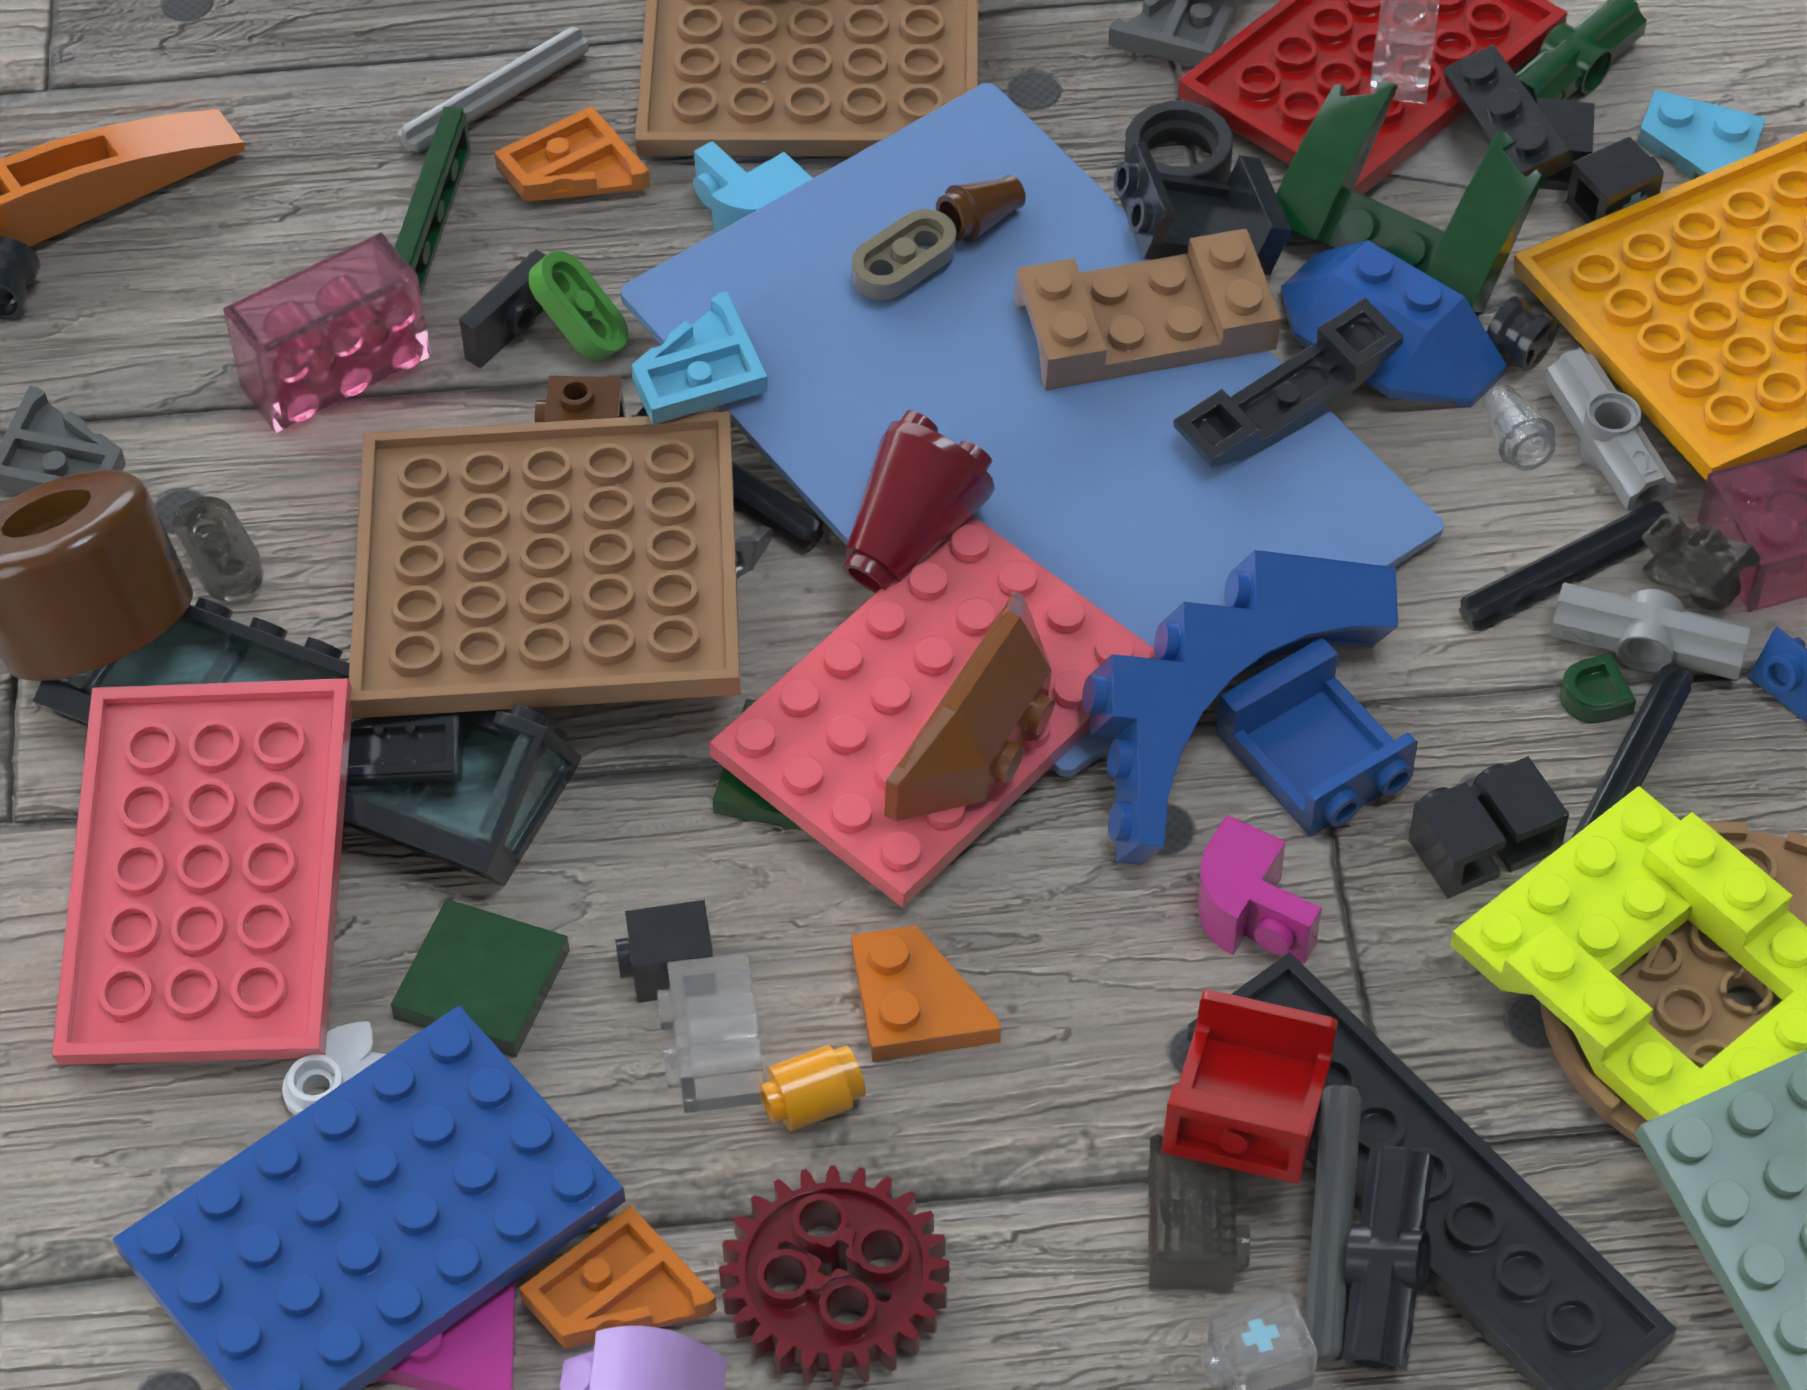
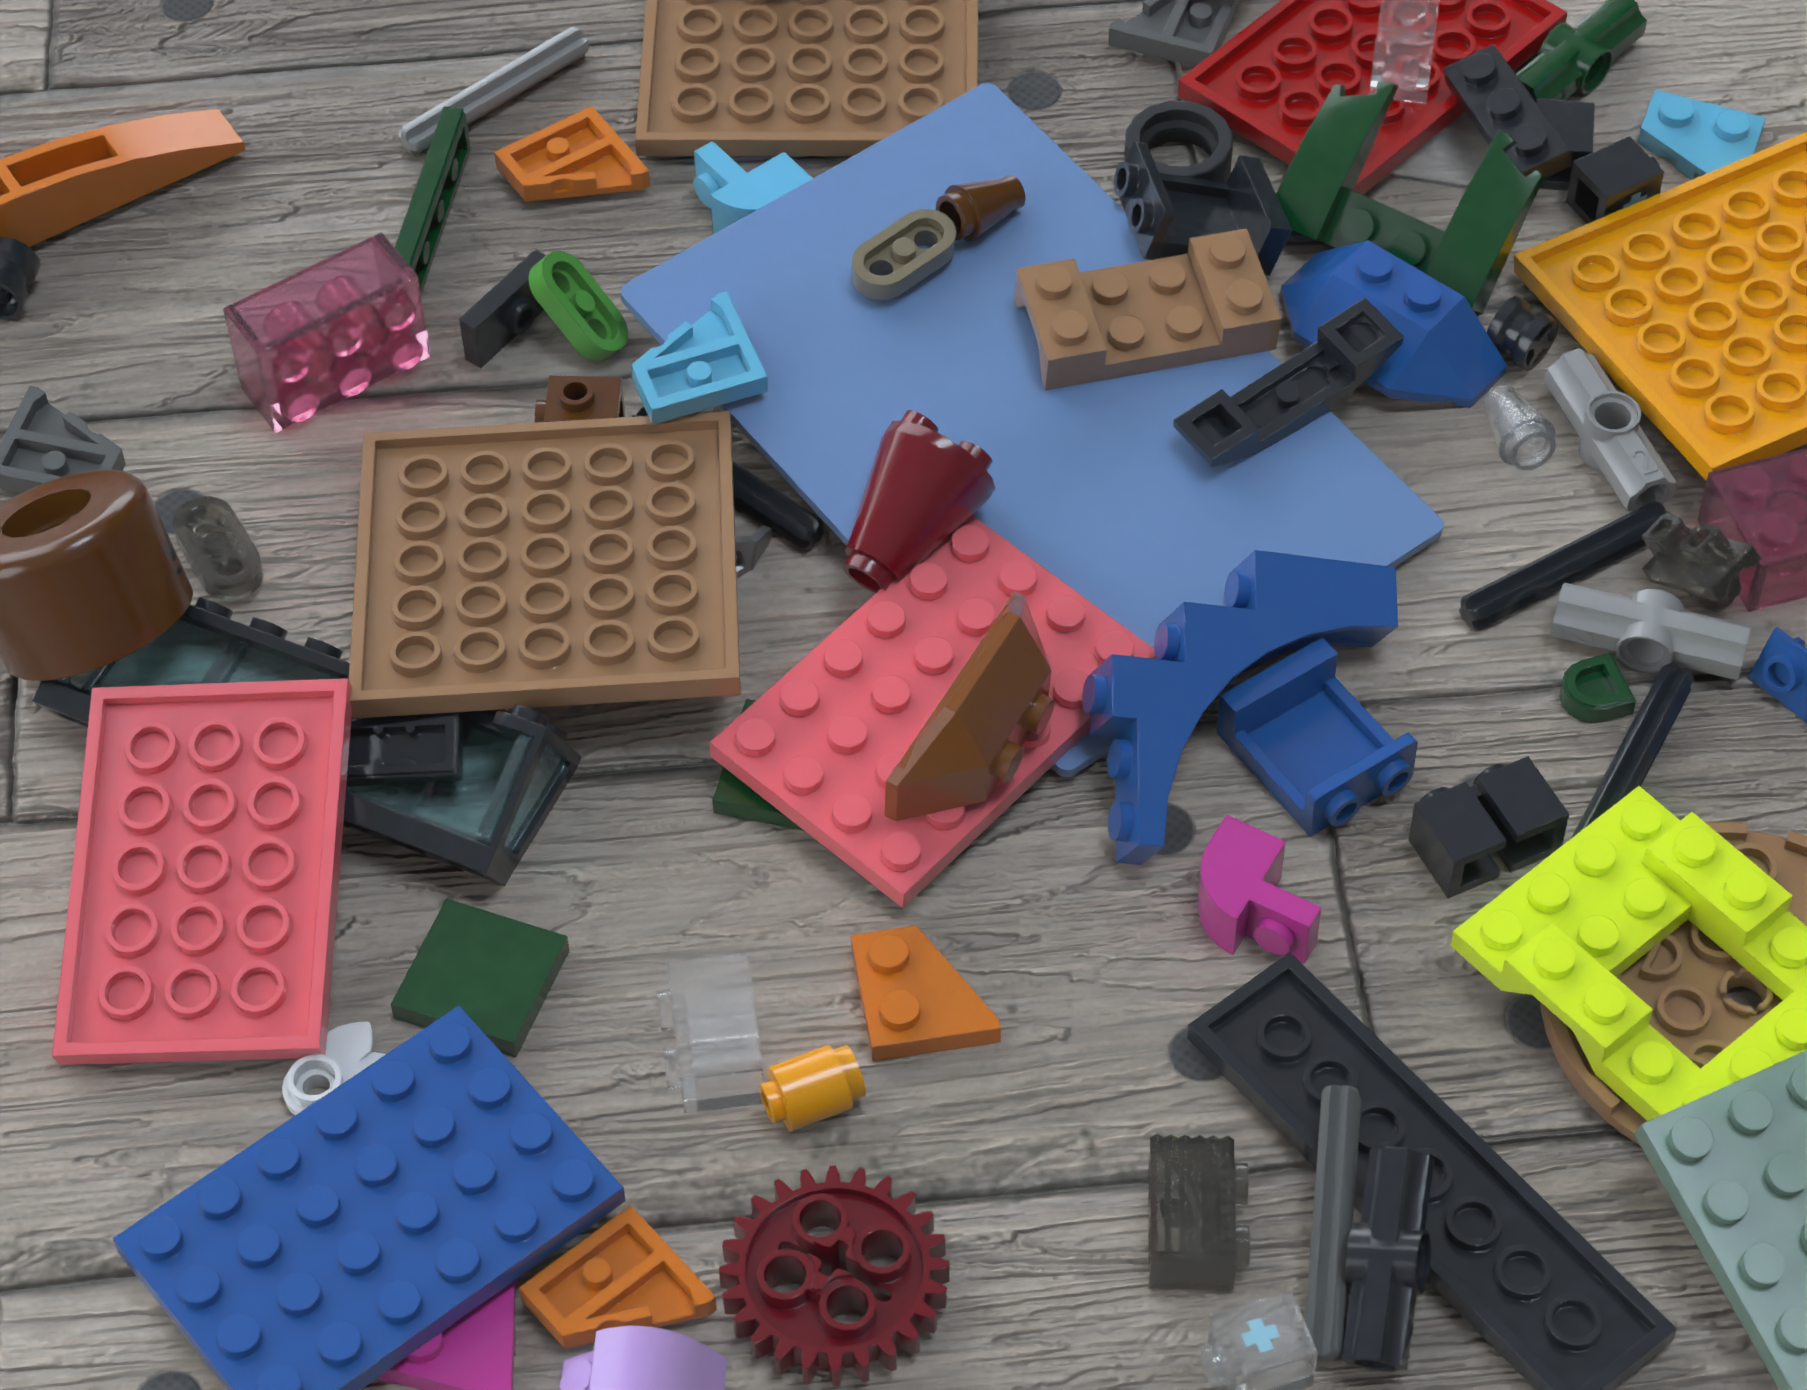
black brick [615,900,717,1003] -> none
red panel [1161,989,1338,1184] -> none

